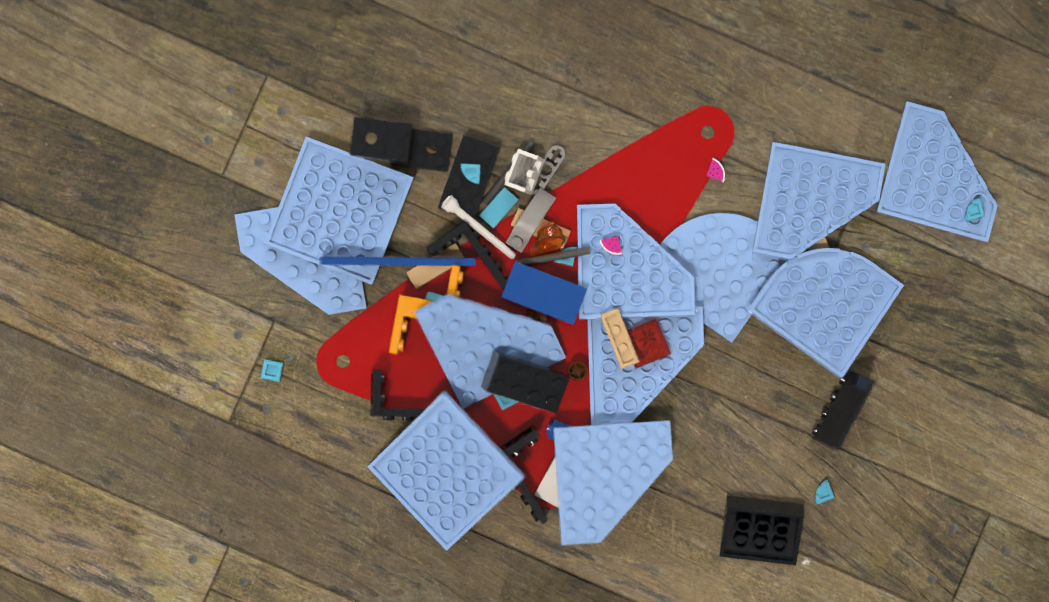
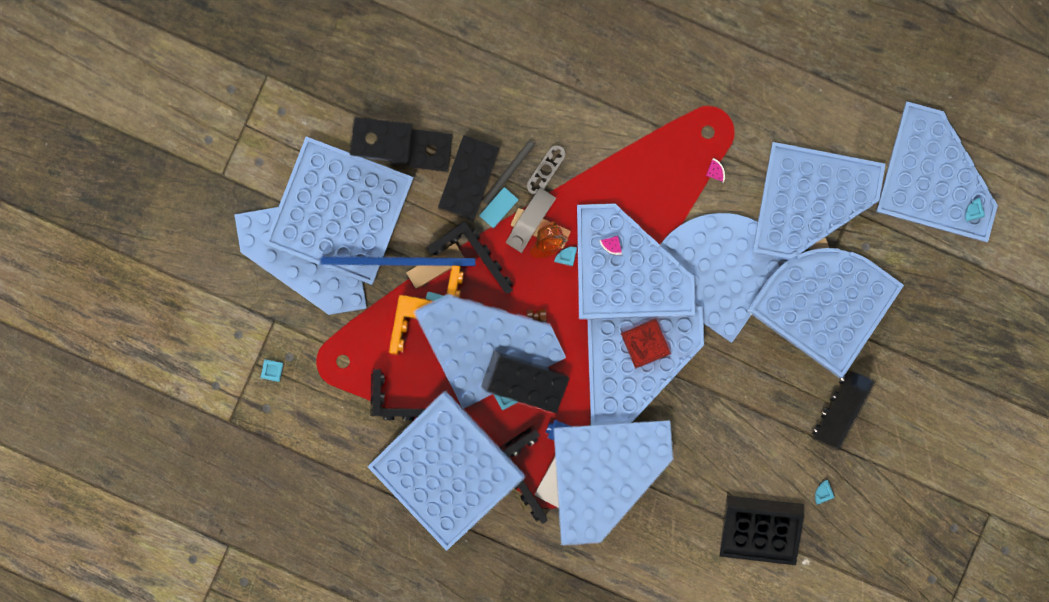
white piece [441,195,516,259] -> none
medium azure tile [461,164,480,184] -> none
blue tile [501,261,587,325] -> none
white window [504,149,545,196] -> none
dark grey bar [515,247,591,266] -> none
reddish brown wheel [568,361,587,381] -> none
tan tile [600,308,640,369] -> none

